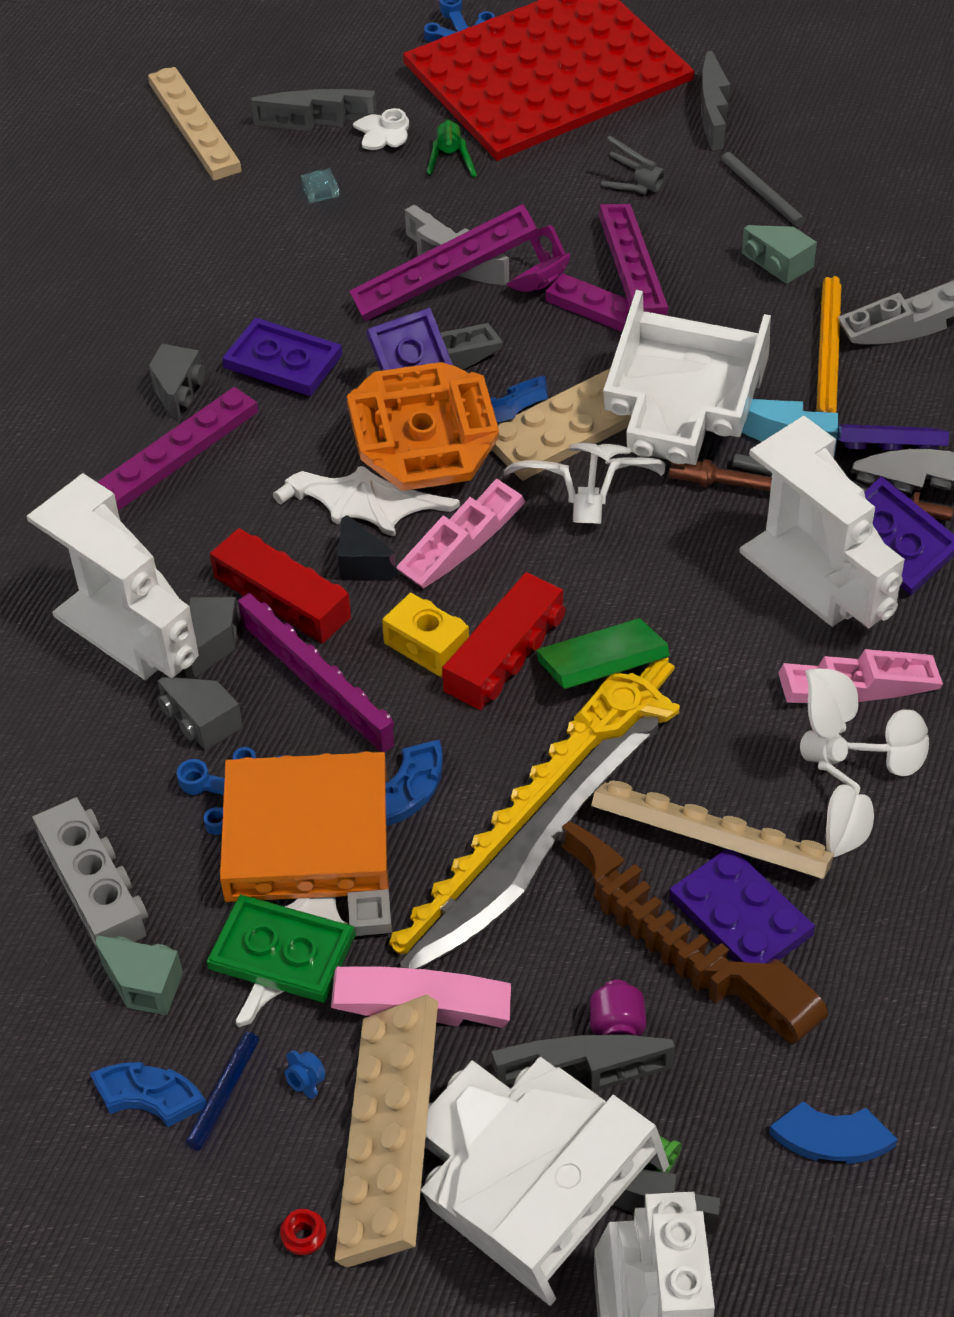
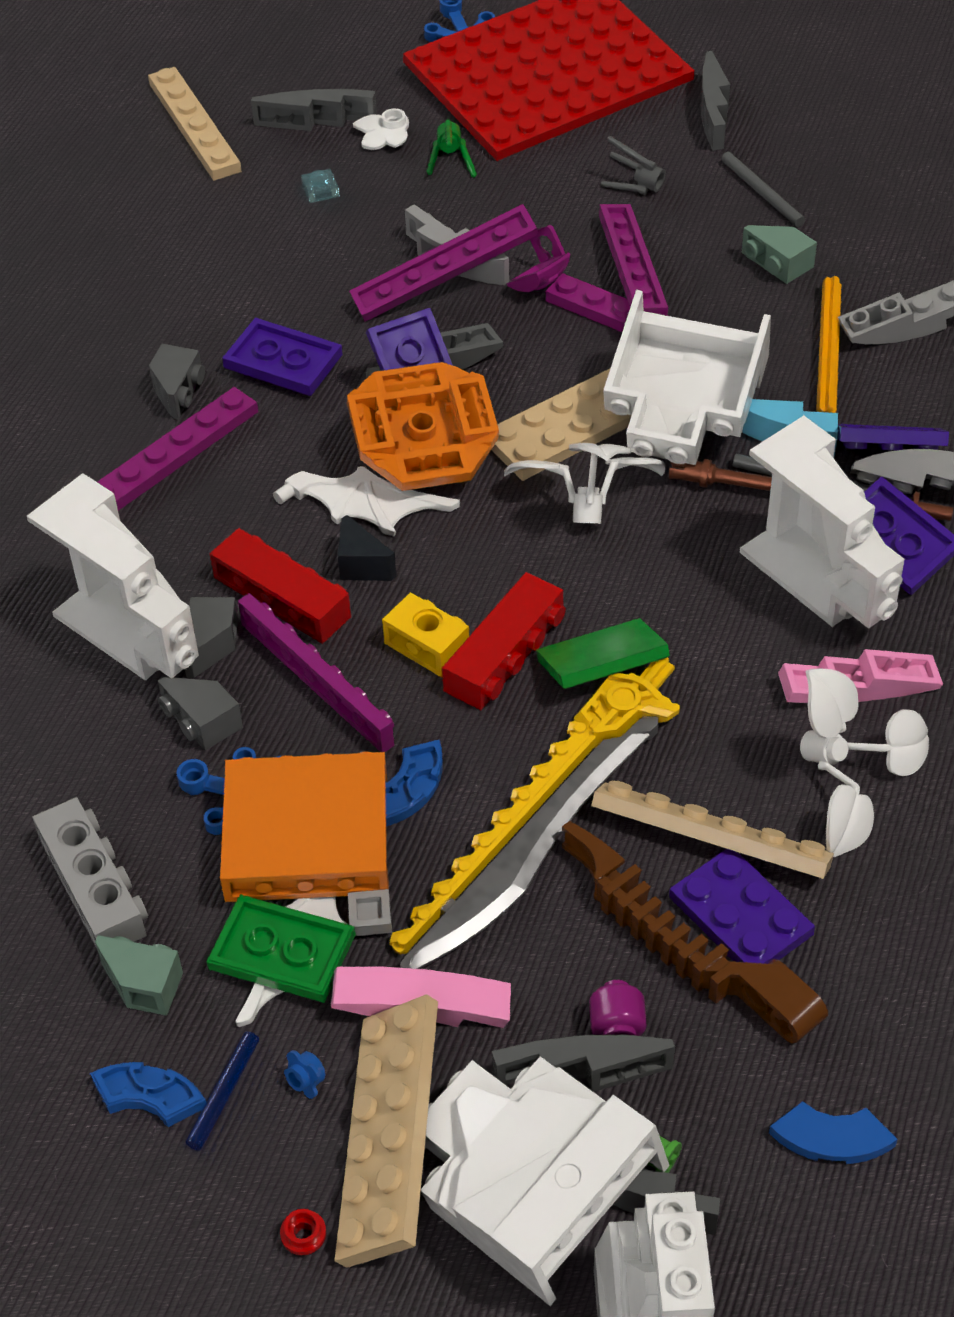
bright pink slope [396,478,525,589] -> none
blue tile [490,376,548,423] -> none

